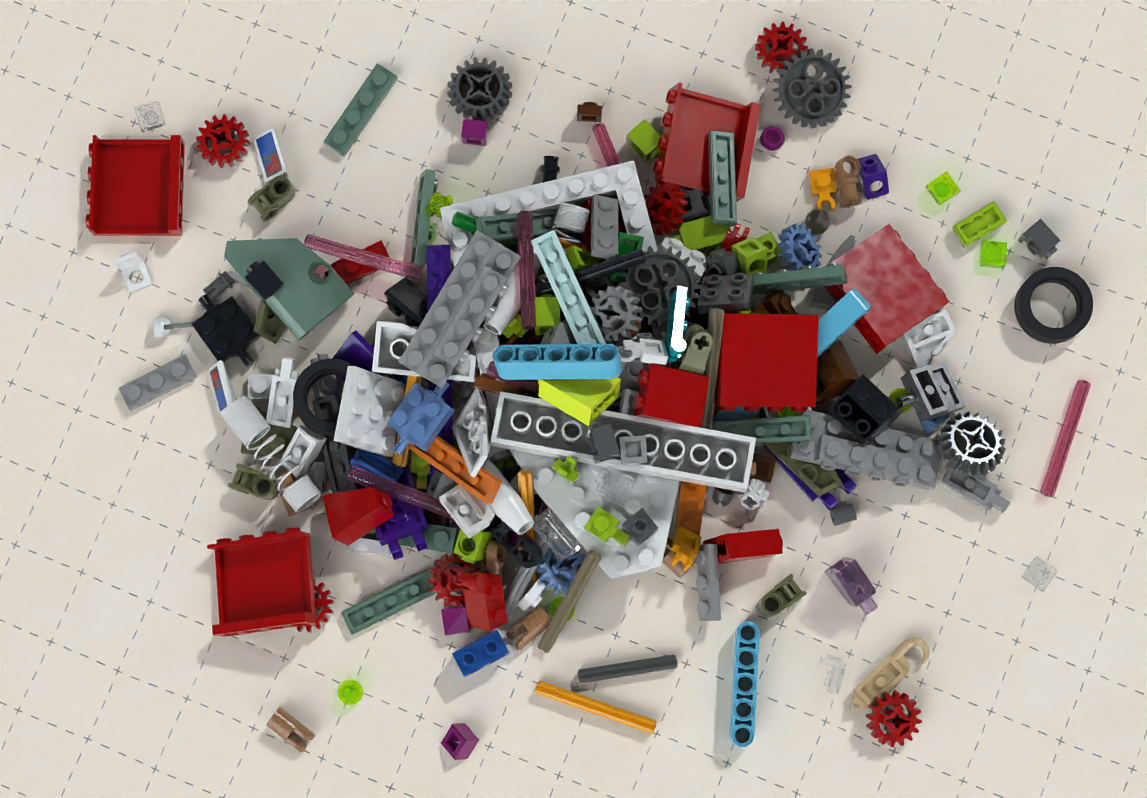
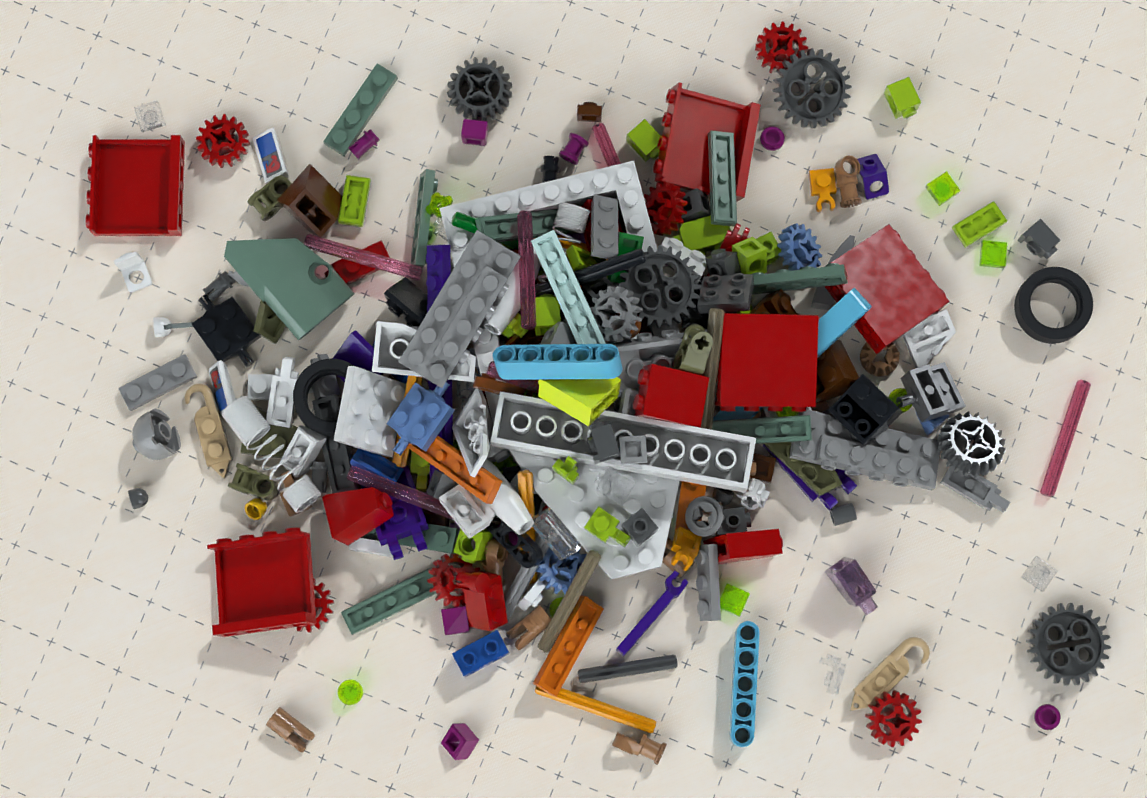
black brick [245,261,284,301] -> none
white plate [619,338,668,365] -> none
plate [665,285,690,362] -> none
olive piece [758,573,807,618] -> none
clear smoke tile [805,208,830,234] -> none
none -> dark grey hinge [128,488,148,509]
none -> light grey cylinder [132,409,181,460]
none -> tan plate [184,384,233,479]
none -> yellow hinge [245,498,267,520]
none -> reddish brown slope [277,164,343,238]
none -> lime plate [338,175,371,227]
none -> magenta pin [348,129,380,160]
none -> orange plate [533,595,604,697]
none -> magenta bush [559,133,589,165]
none -> medium nougat connector [612,732,667,765]
none -> dark purple tile [616,571,688,657]
none -> light grey gear [685,496,725,537]
none -> dark grey brick [716,507,751,537]
none -> clear neon green plate [720,583,750,617]
none -> medium nougat gear [860,342,900,377]
none -> lime brick [884,77,921,119]
none -> dark grey gear [1026,603,1111,686]
none -> magenta plate [1034,704,1061,730]

